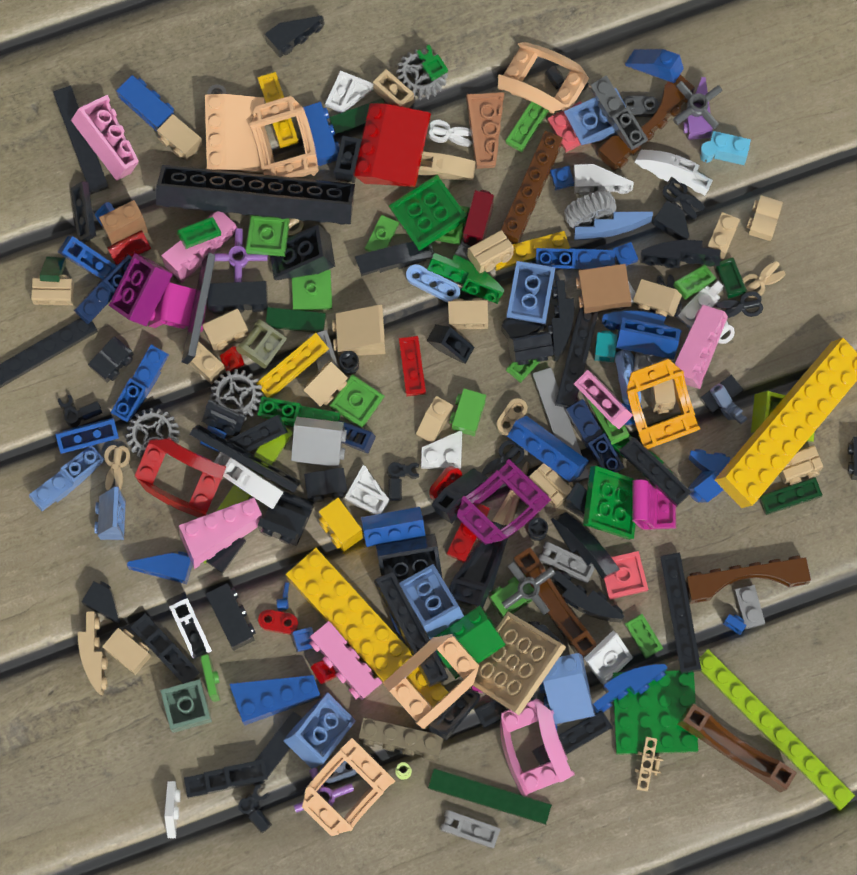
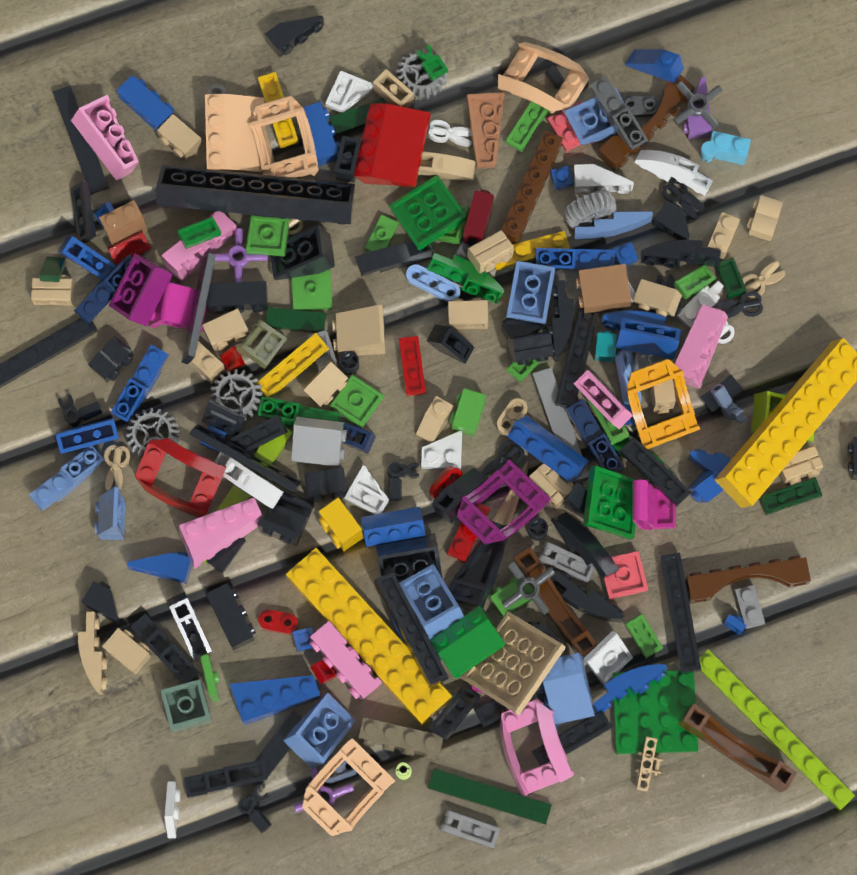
blue hand [277,582,290,611] -> none
light nougat wedge [383,634,479,729] -> none

